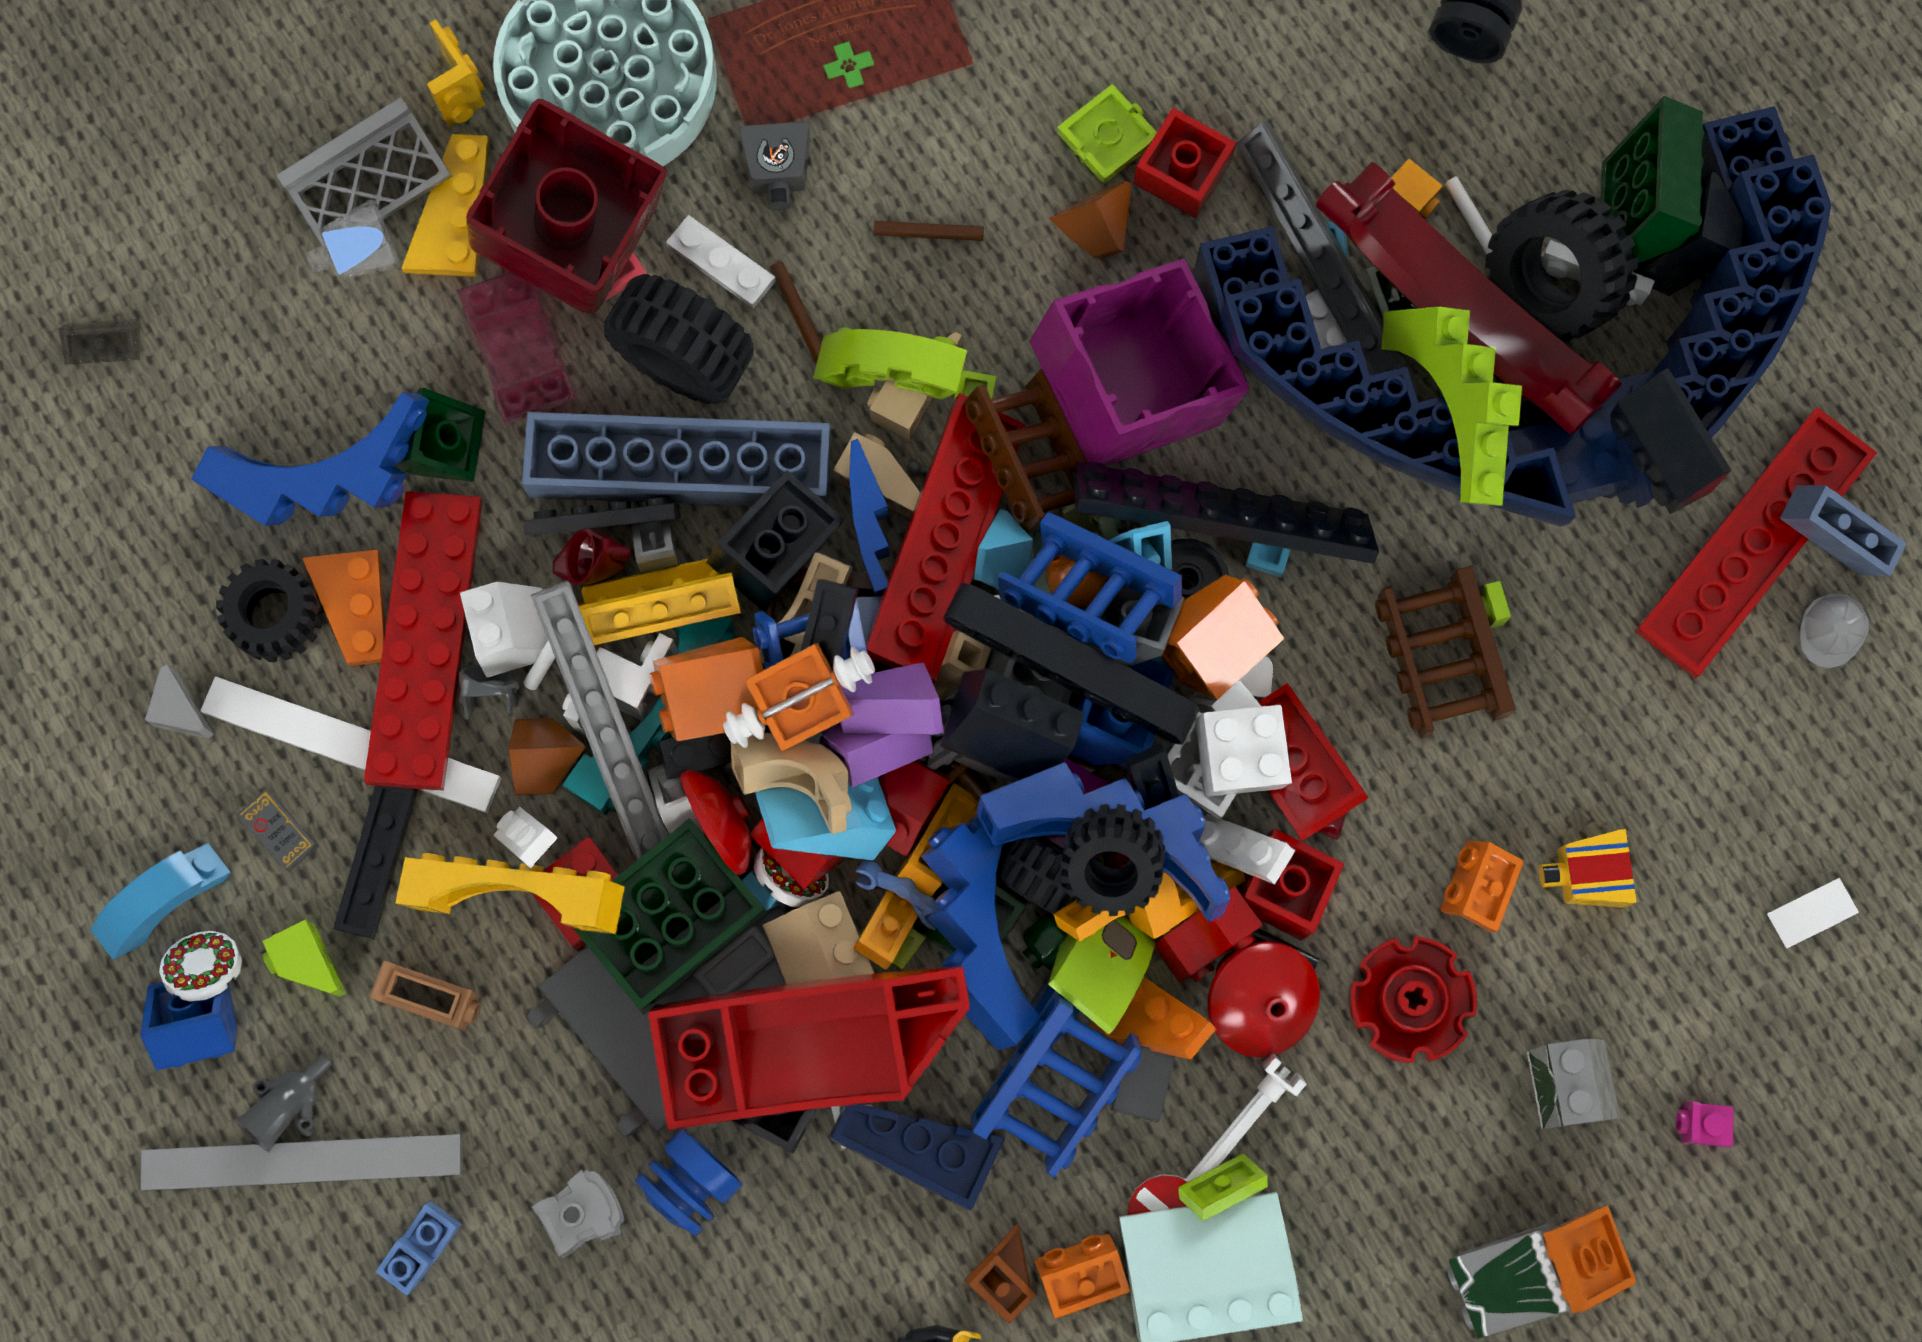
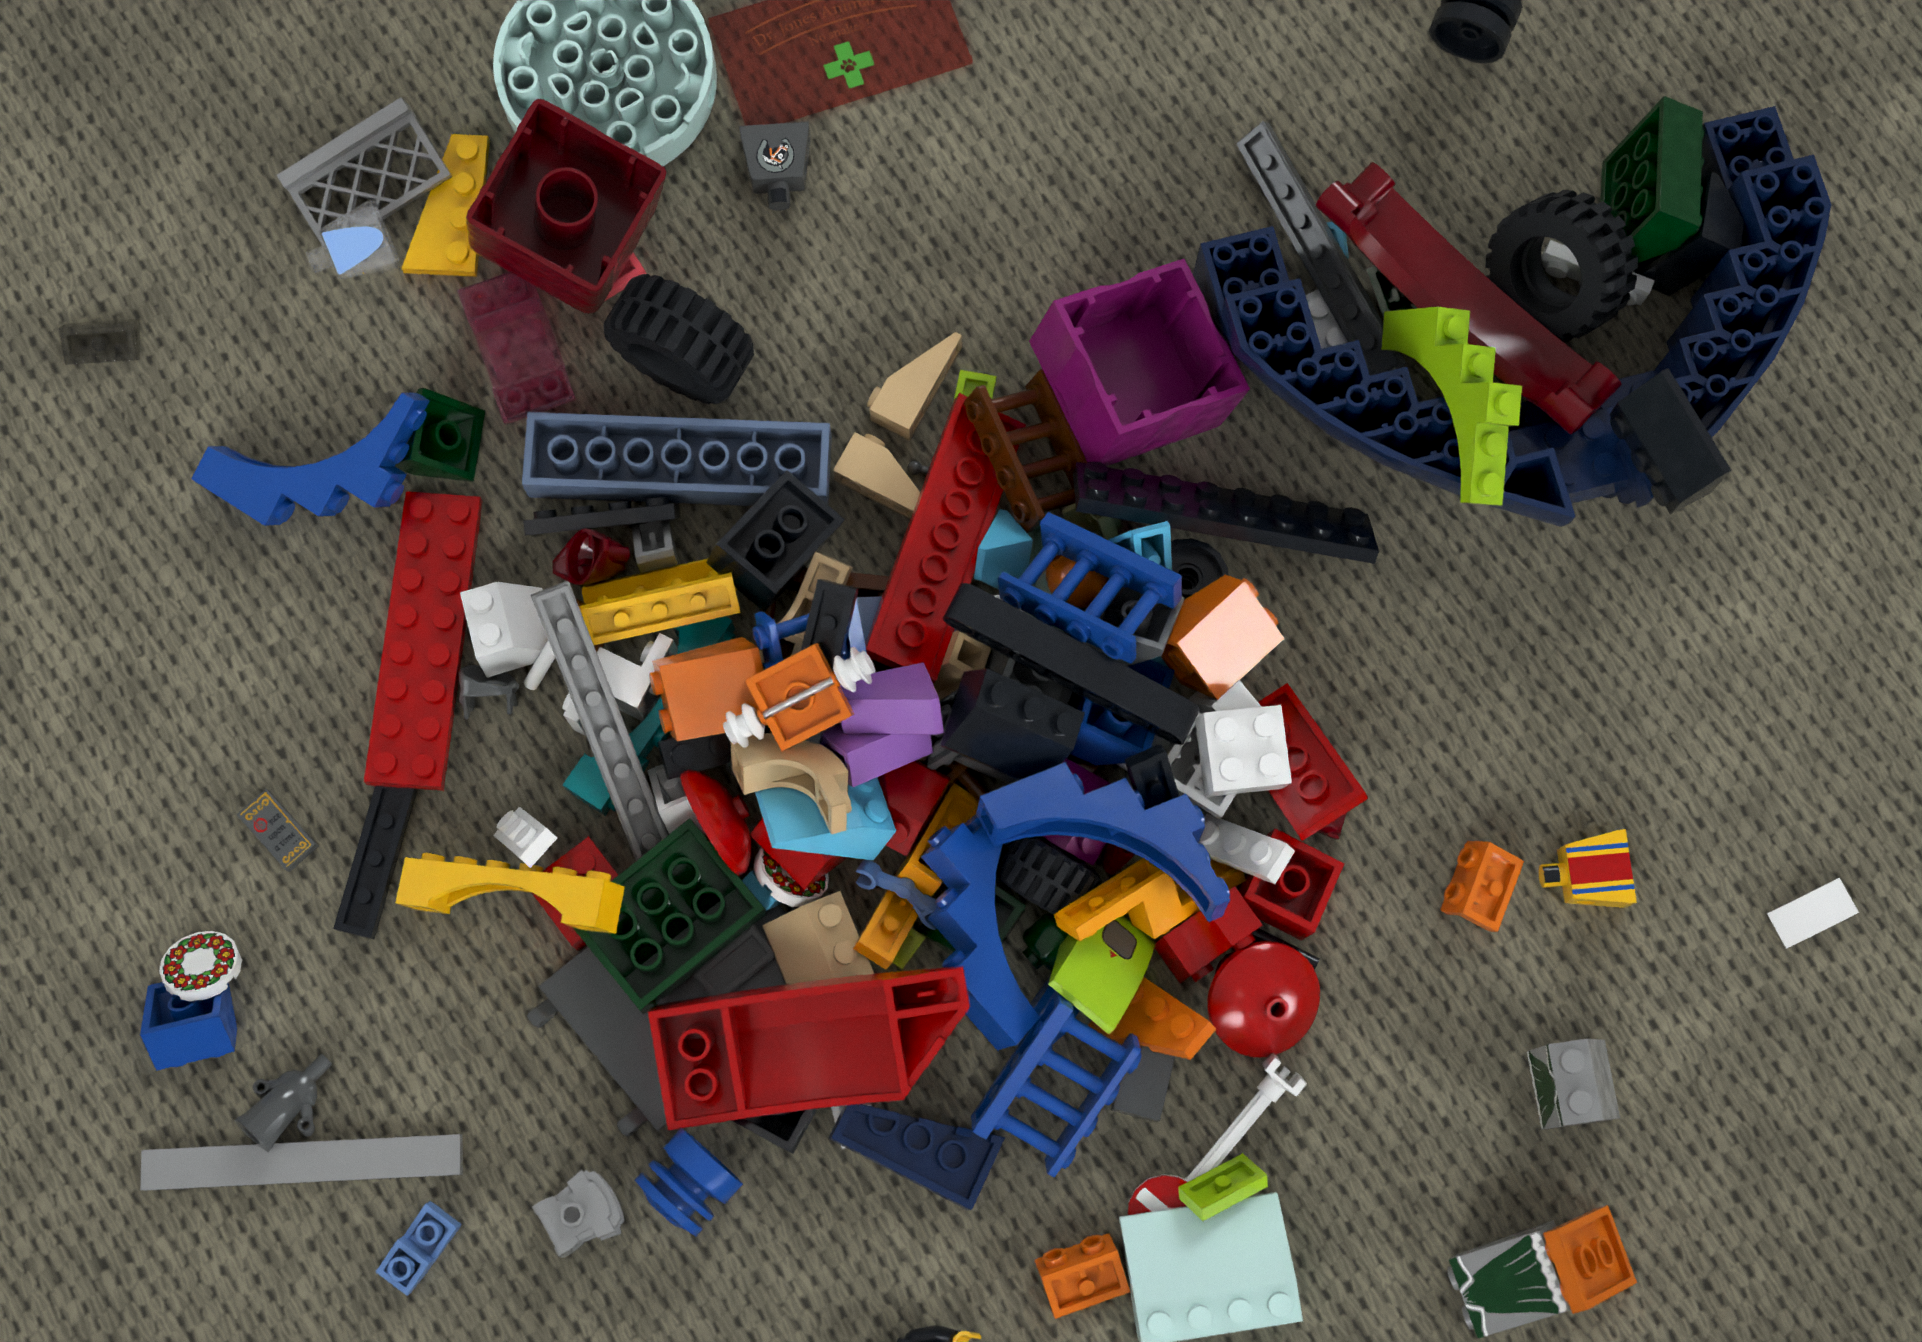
dark azure arch [90,843,231,960] -> none
light grey slope [145,664,214,739] -> none
white tile [200,676,501,814] -> none
black tyre [216,559,323,662] -> none
lime slope [262,919,346,997] -> none
orange wing [302,549,385,666] -> none
medium nougat window [369,960,481,1031] -> none
yellow bracket [427,19,485,127] -> none
dark orange slope [508,718,586,795] -> none
white plate [666,215,776,309] -> none
reddish brown bar [770,261,822,363] -> none
lime brick [813,327,967,400] -> none
blue slope [849,438,890,597] -> none
reddish brown bar [874,221,984,241] -> none
dark orange slope [964,1223,1037,1324] -> none
dark orange slope [1048,181,1132,259] -> none
lime plate [1057,84,1157,184] -> none
black tyre [1060,804,1165,916] -> none
red brick [1133,108,1237,219] -> none
white tile [1240,656,1273,700] -> none
medium azure plate [1245,542,1290,578] -> none
red piece [1348,936,1477,1064] -> none
reddish brown fence [1375,566,1516,739] -> none
light orange brick [1391,159,1443,219] -> none
white bar [1445,177,1492,254] -> none
lime plate [1480,581,1511,628] -> none
red plate [1635,407,1878,679] -> none
dark pink bracket [1675,1101,1734,1147] -> none
sand blue brick [1780,485,1907,576] -> none
light grey piece [1799,593,1869,668] -> none

